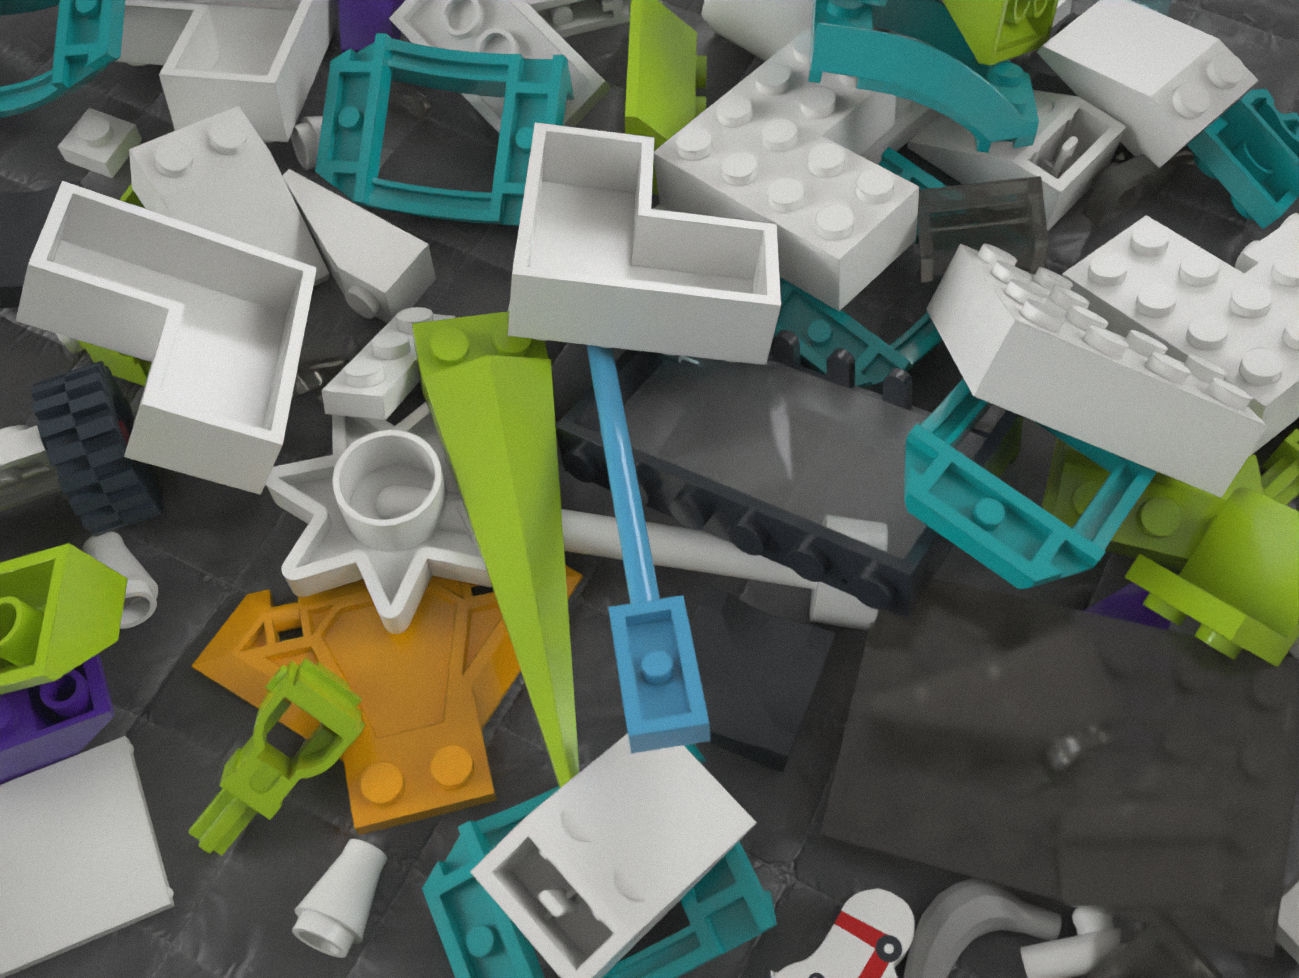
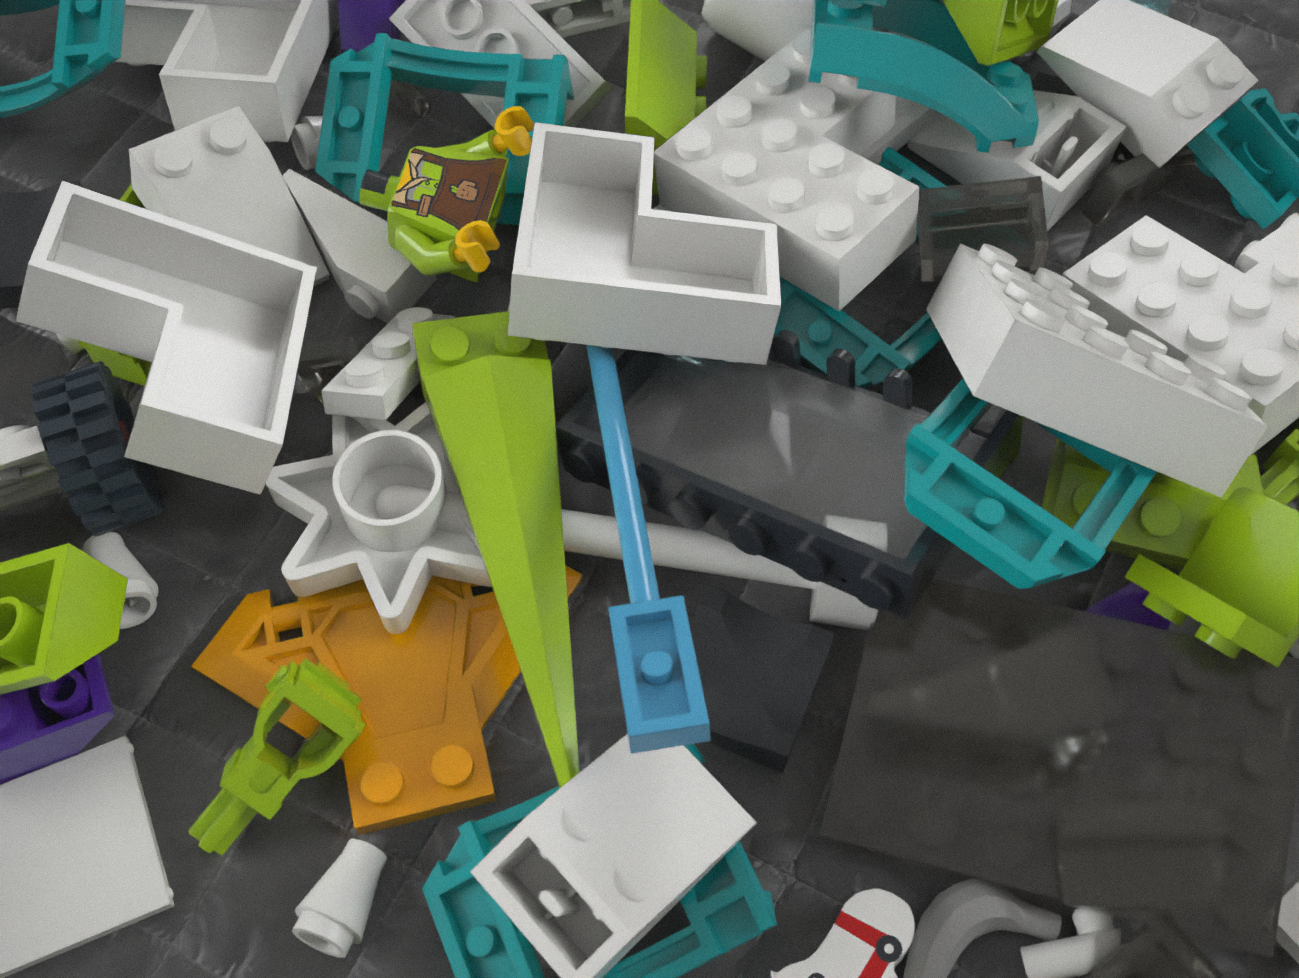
white plate [58,108,142,178] -> none
none -> torso [359,106,535,283]

